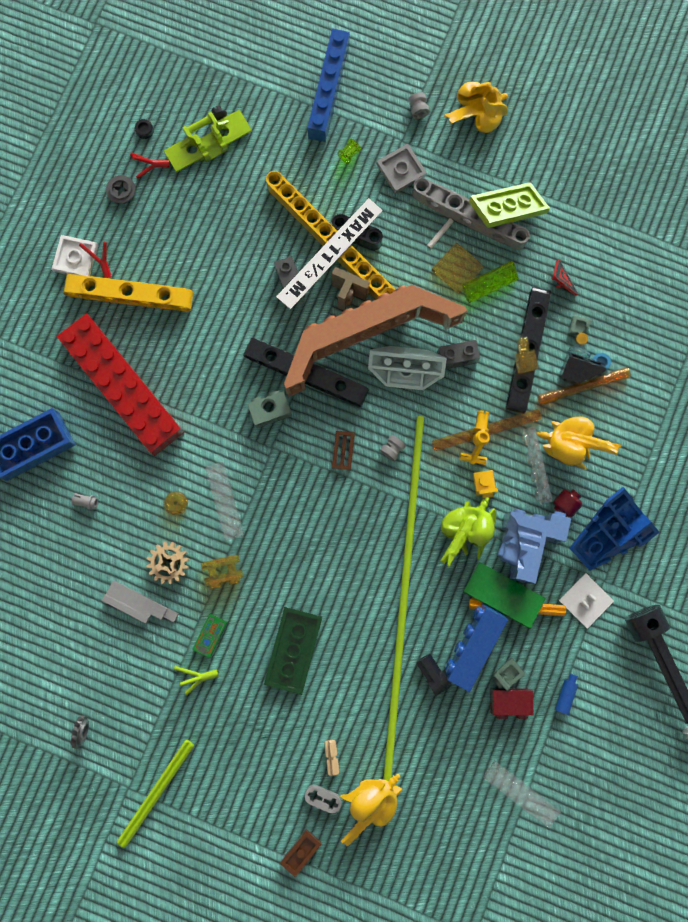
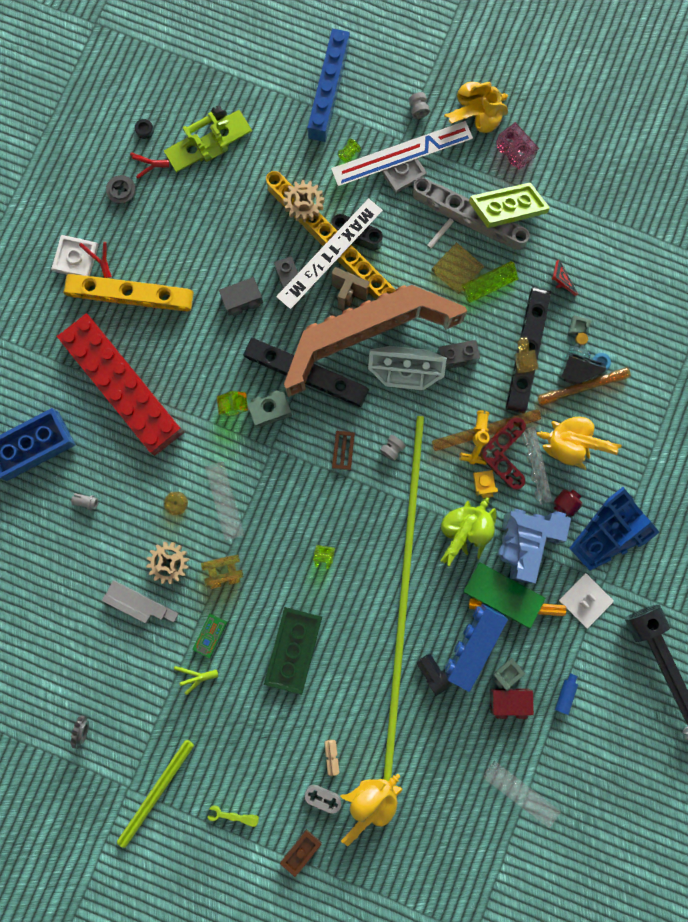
none -> lime piece [208,805,259,827]
none -> clear neon green brick [217,391,248,416]
none -> dark grey brick [219,277,263,316]
none -> tan gear [283,180,324,222]
none -> clear neon green tile [313,545,335,569]
none -> white sticker [331,121,473,186]
none -> dark red beam [480,418,526,489]
none -> clear pink brick [496,122,539,170]

